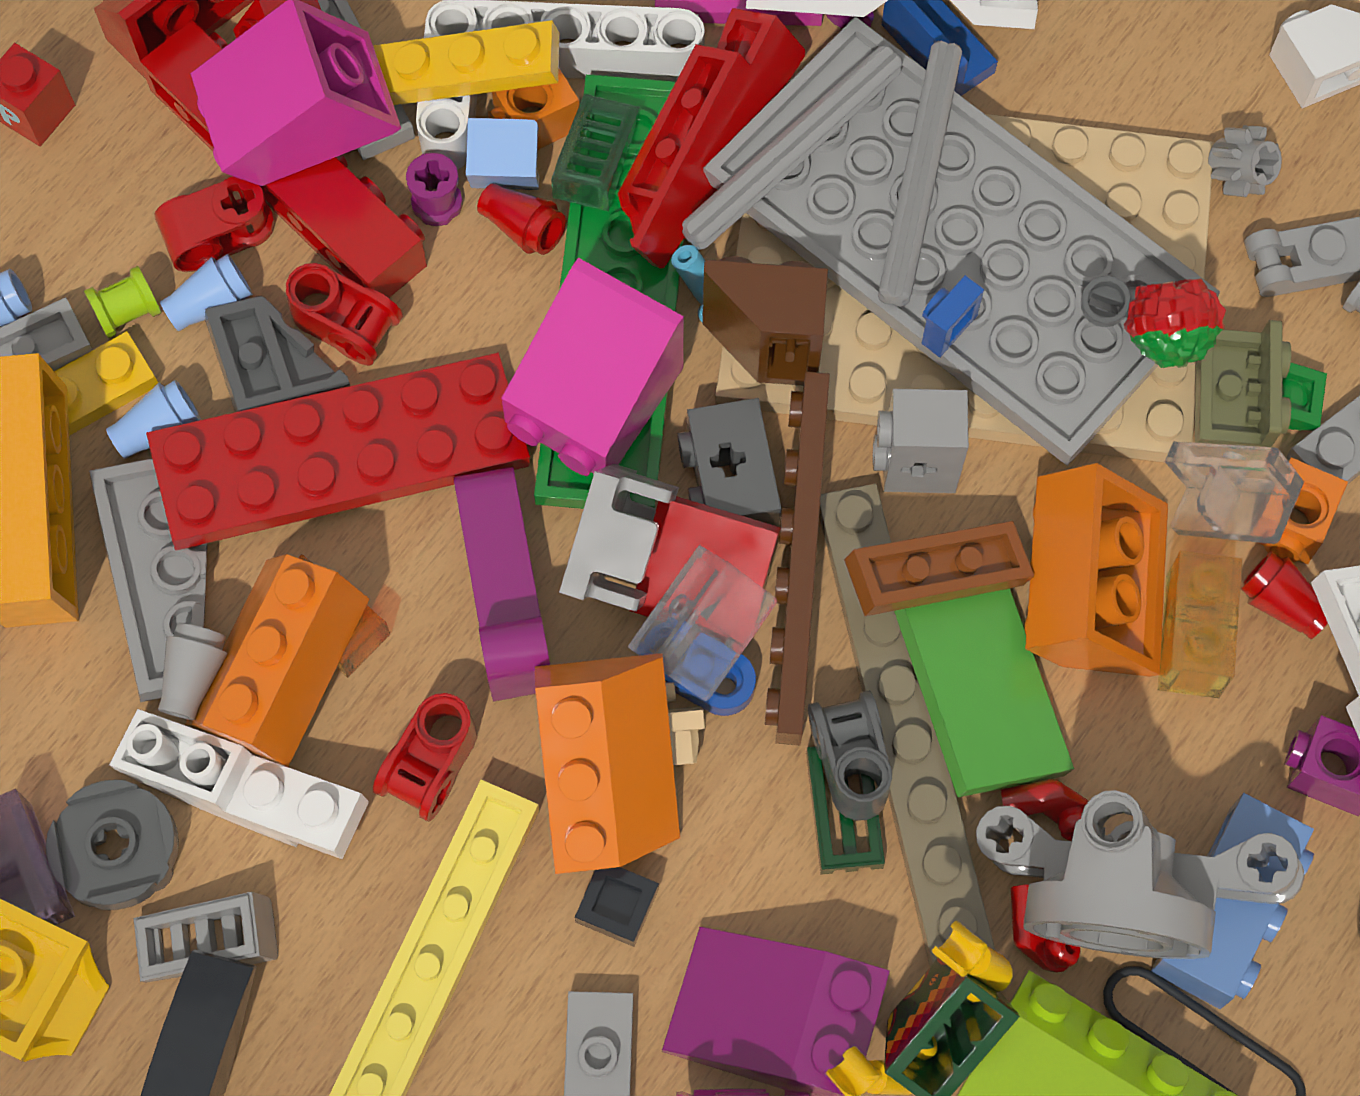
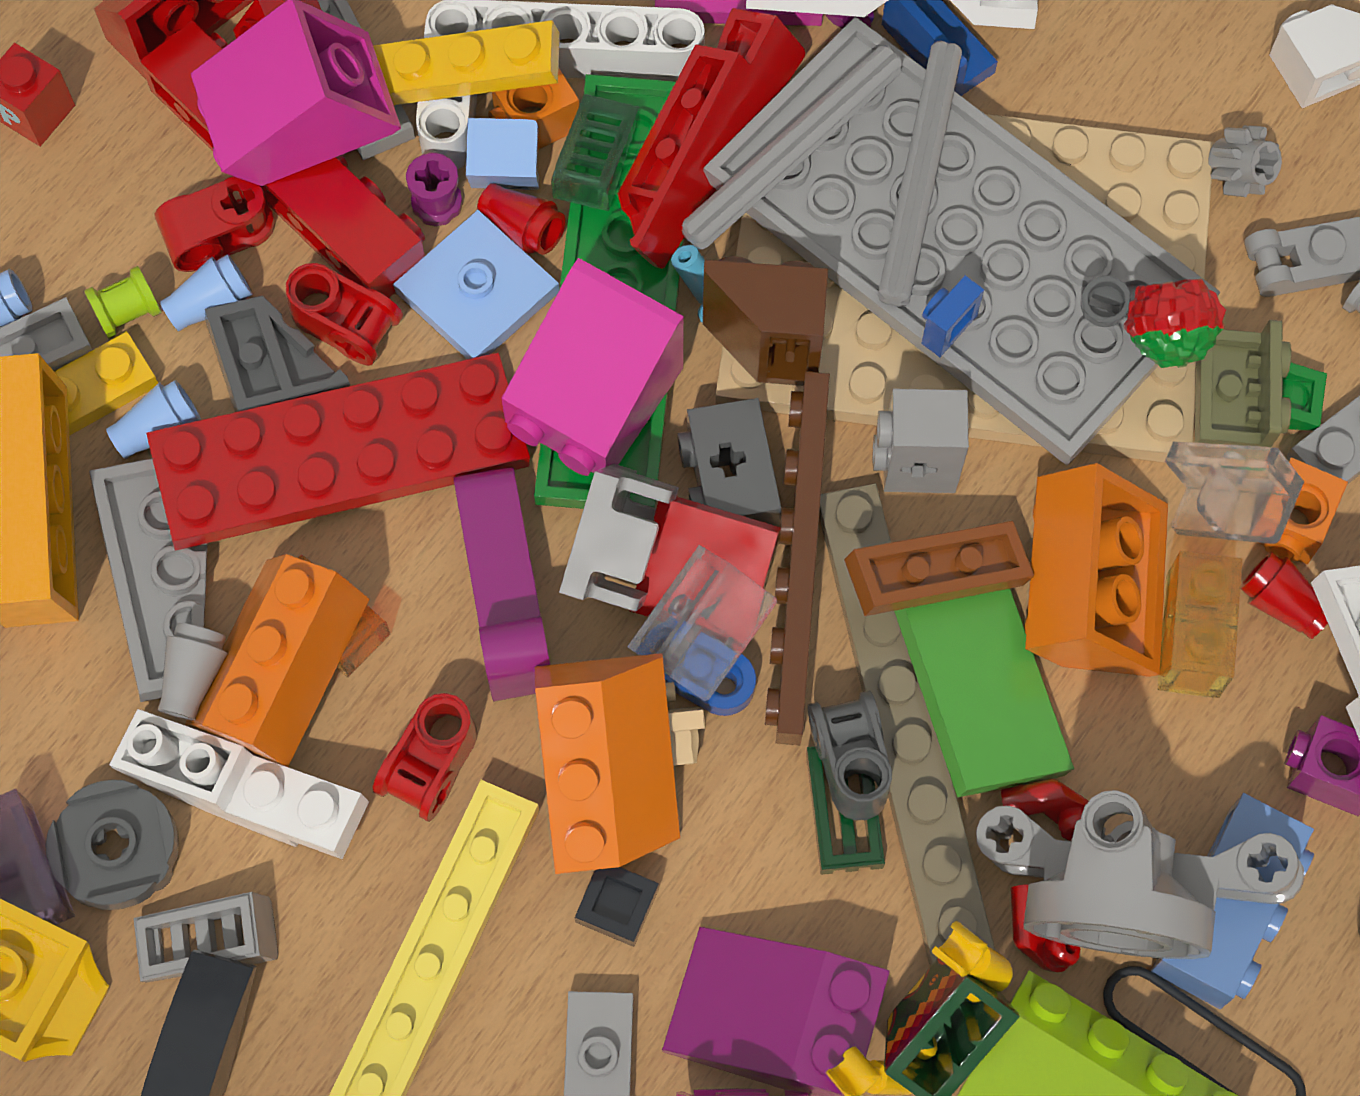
none -> light blue plate [393,210,559,359]

